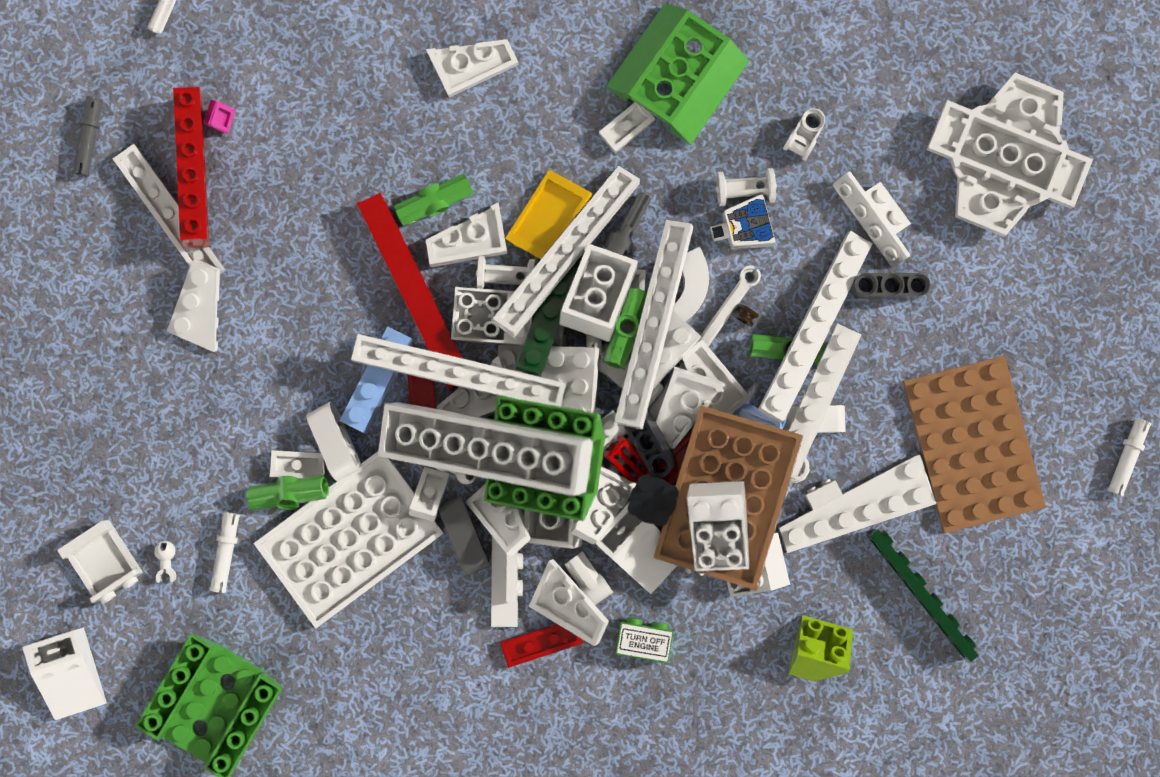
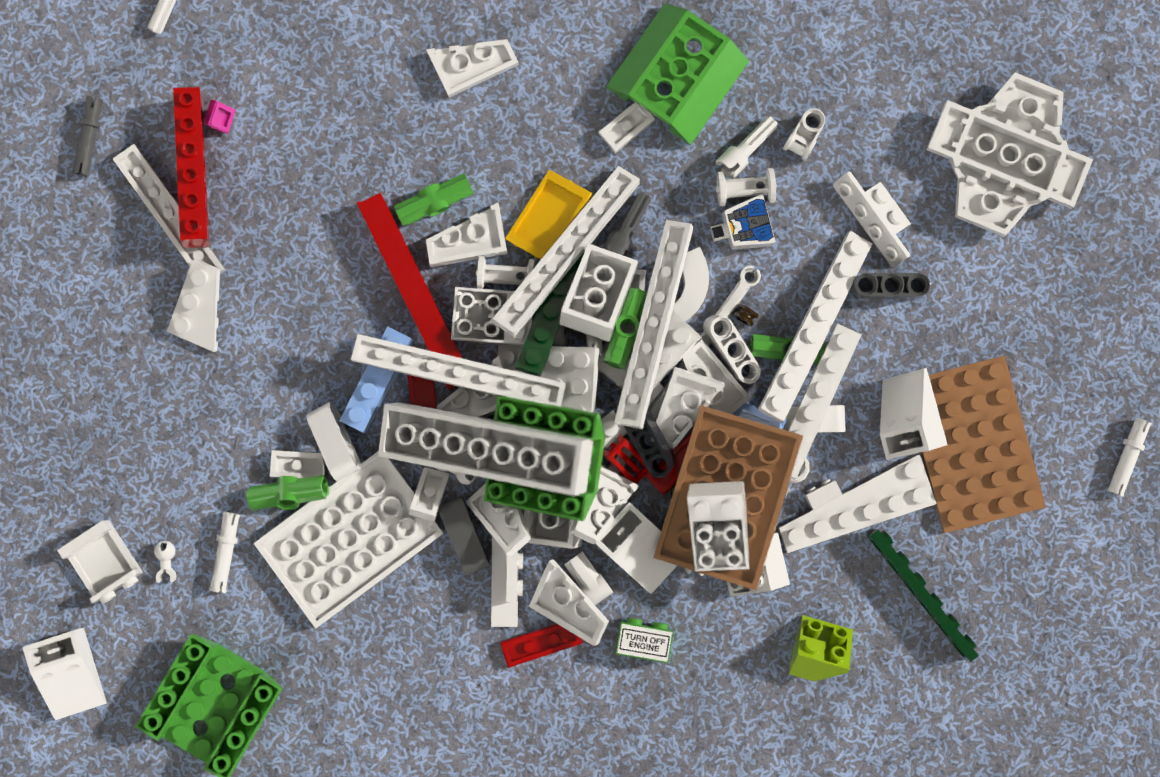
black piece [628,475,679,526] -> none
none -> white beam [703,315,761,384]
none -> white piece [715,116,777,179]
none -> white slope [880,368,947,460]

